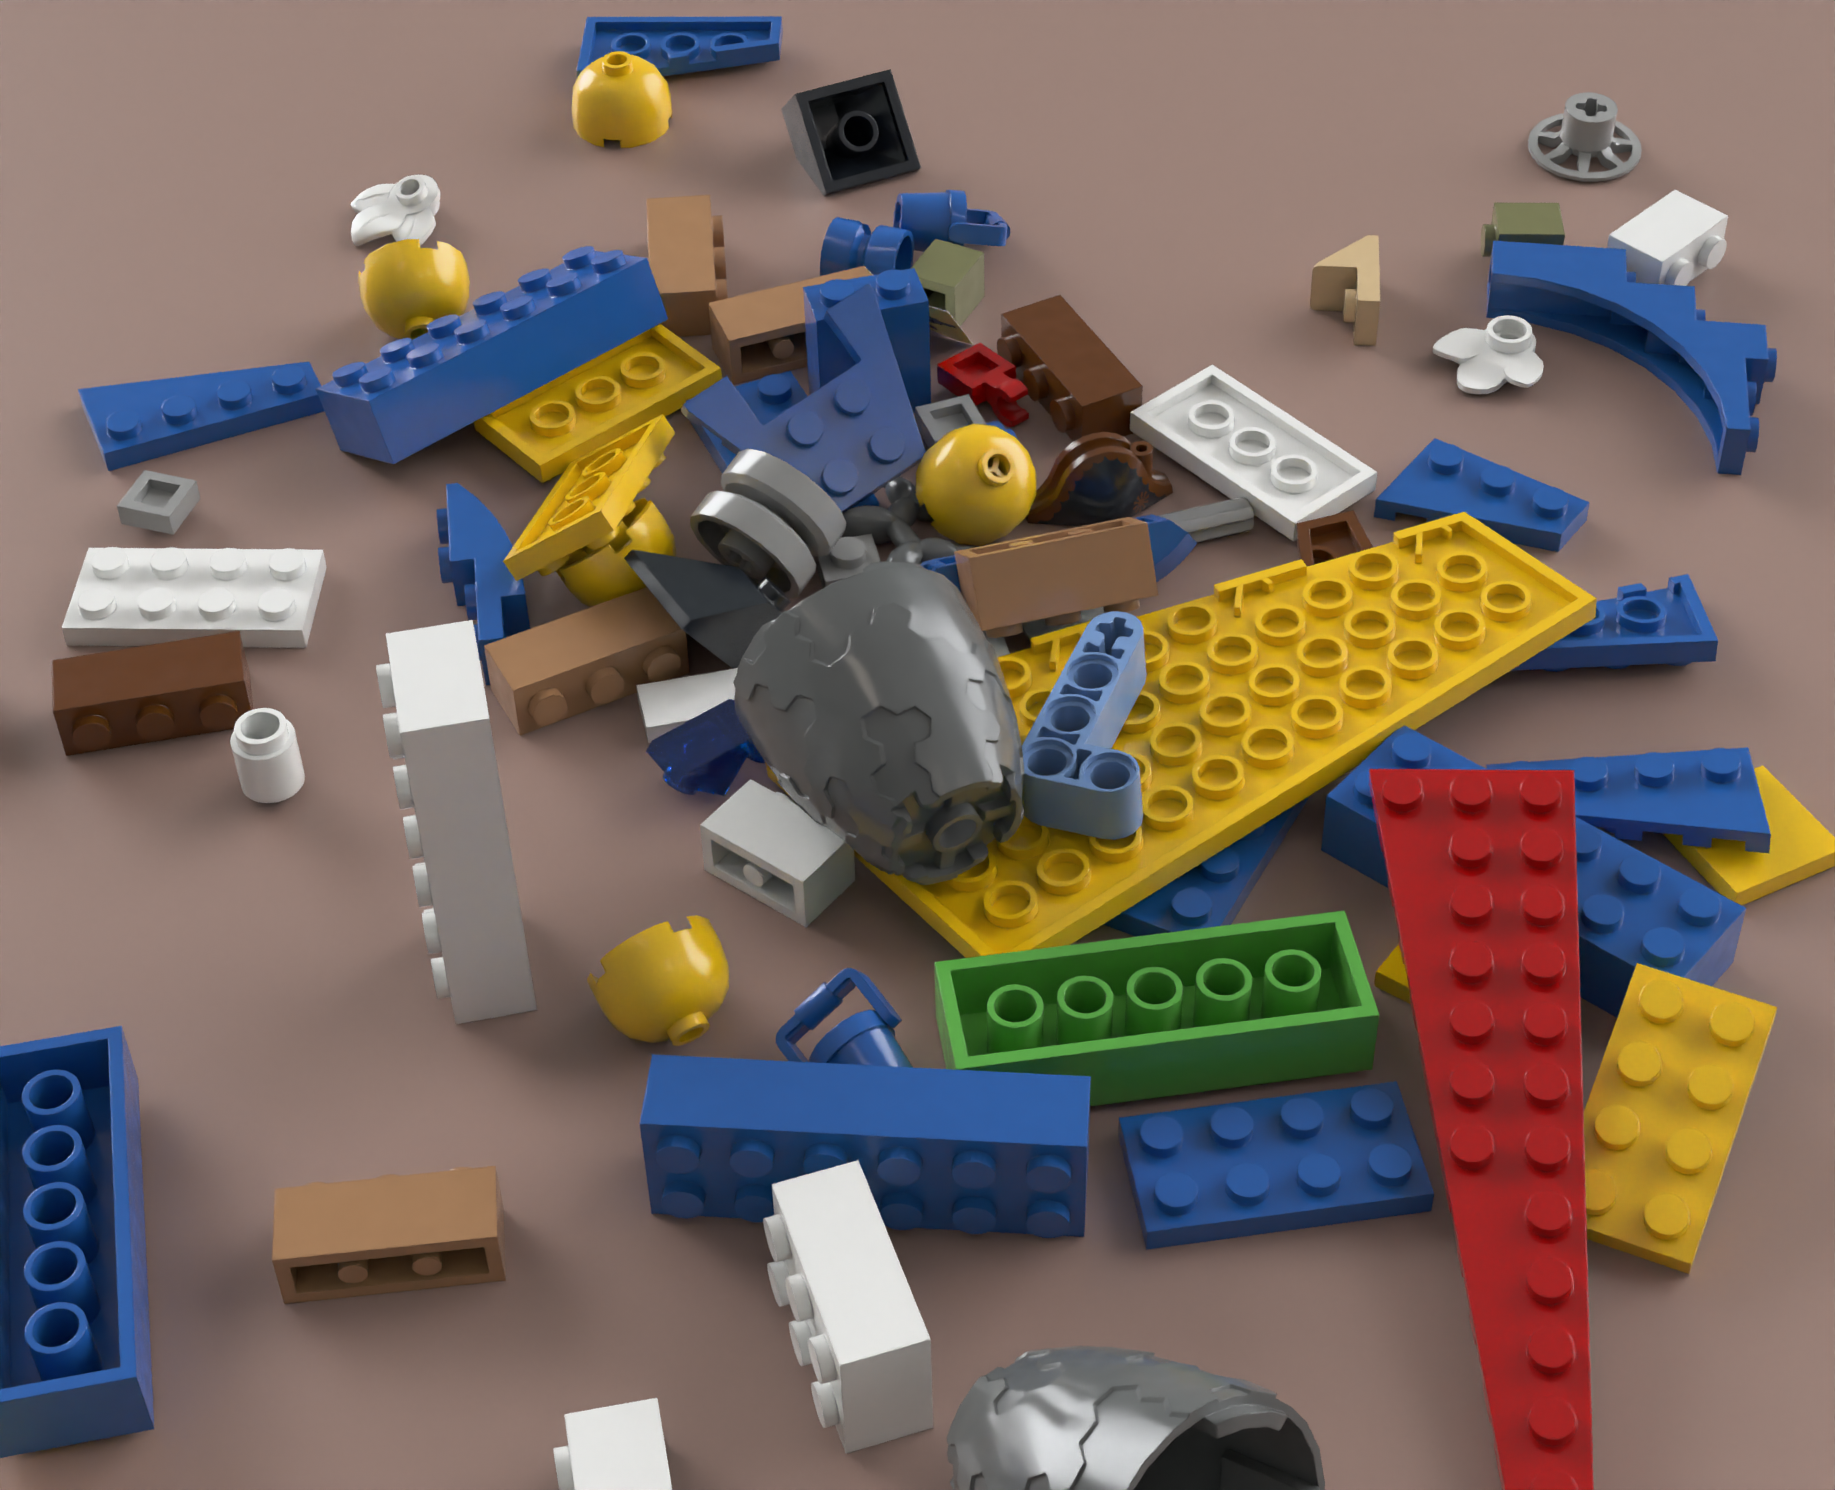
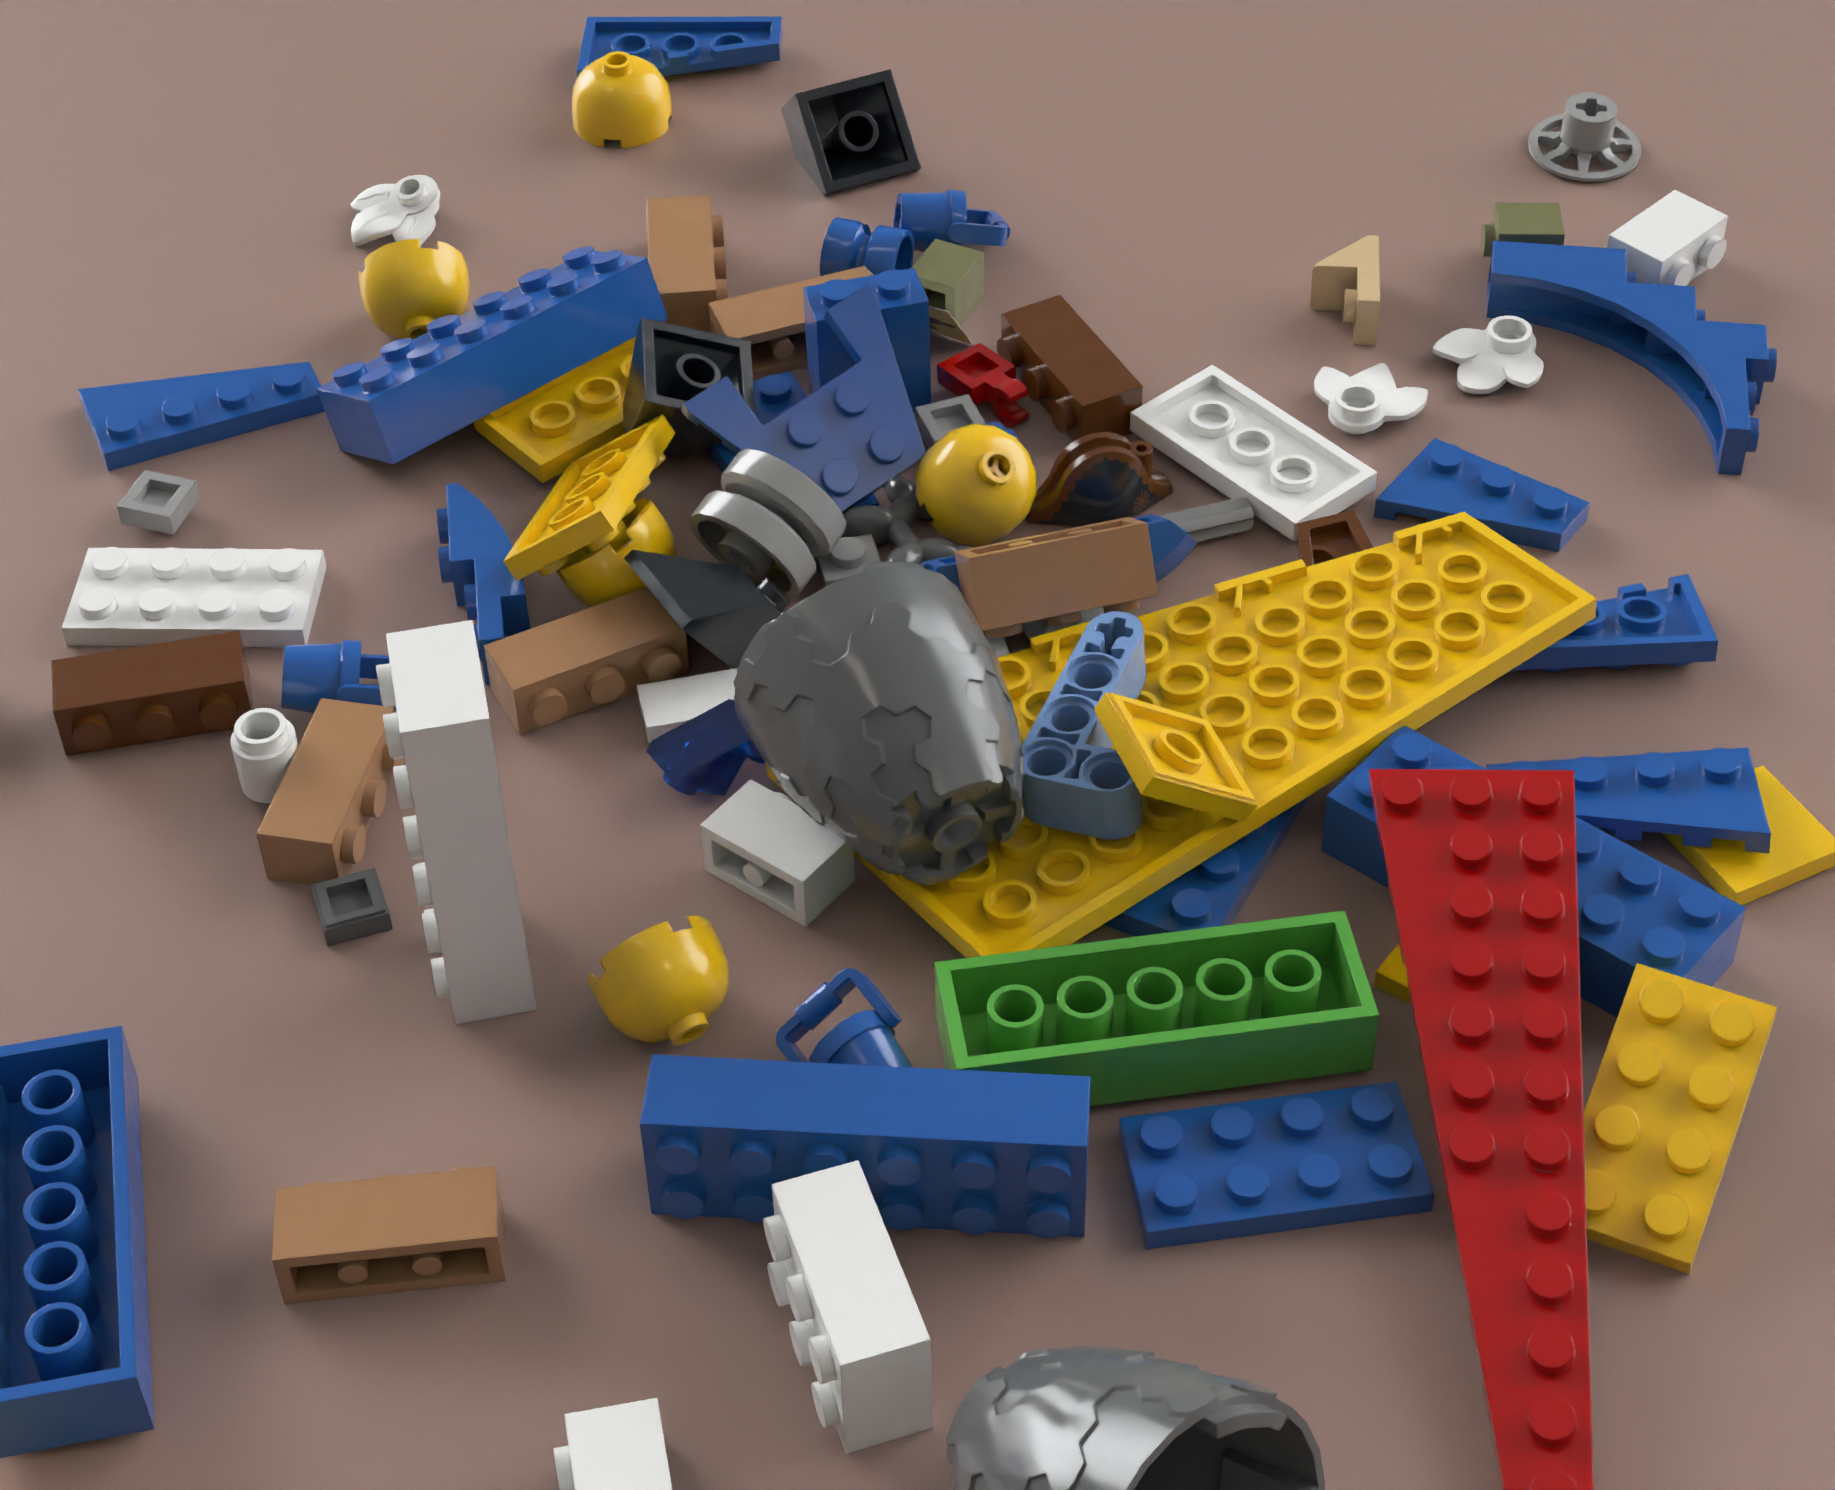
none -> medium nougat brick [256,698,405,885]
none -> blue piece [281,640,397,713]
none -> dark grey tile [310,868,393,946]
none -> black slope [623,318,756,458]
none -> yellow tile [1094,692,1257,822]
none -> white plate [1314,363,1428,435]

